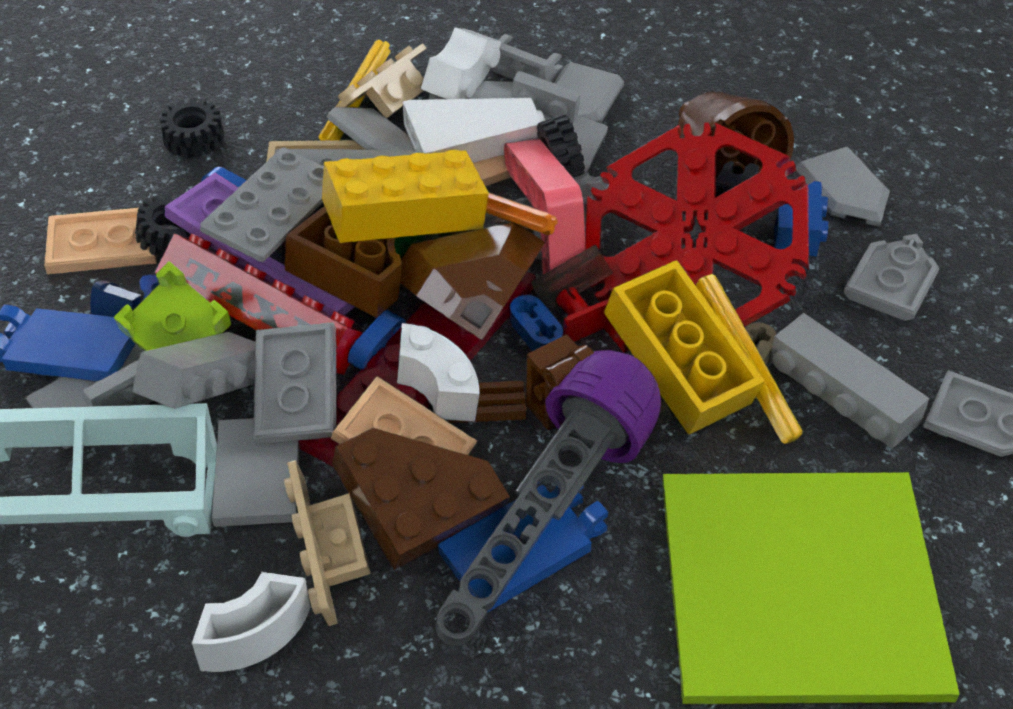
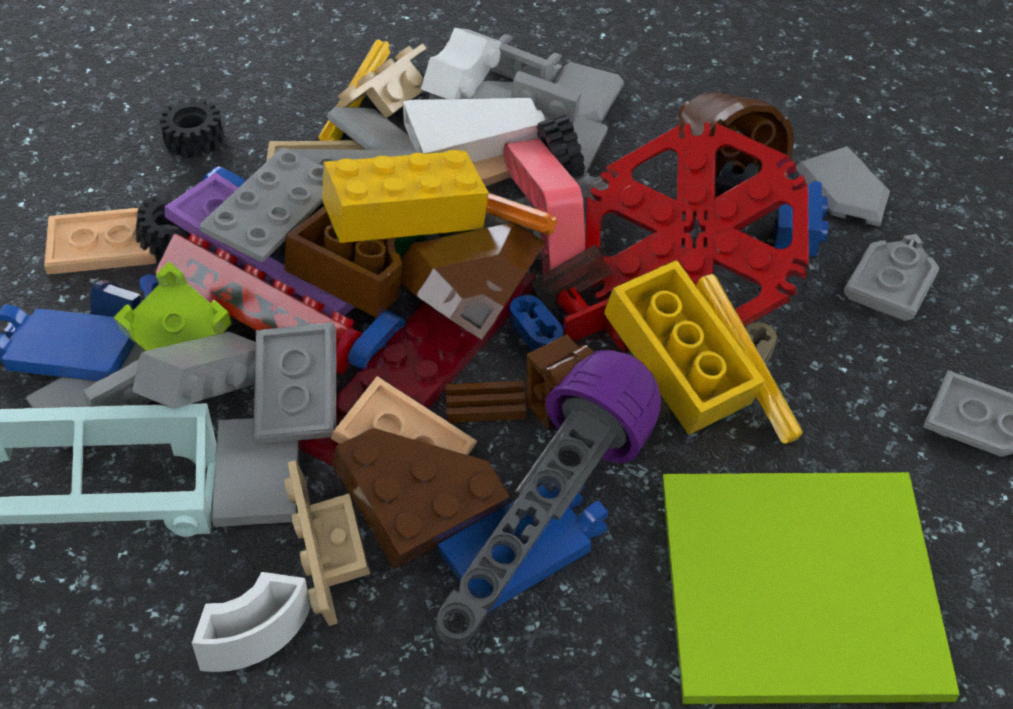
white brick [397,323,479,422] -> none
light grey brick [769,313,929,449] -> none

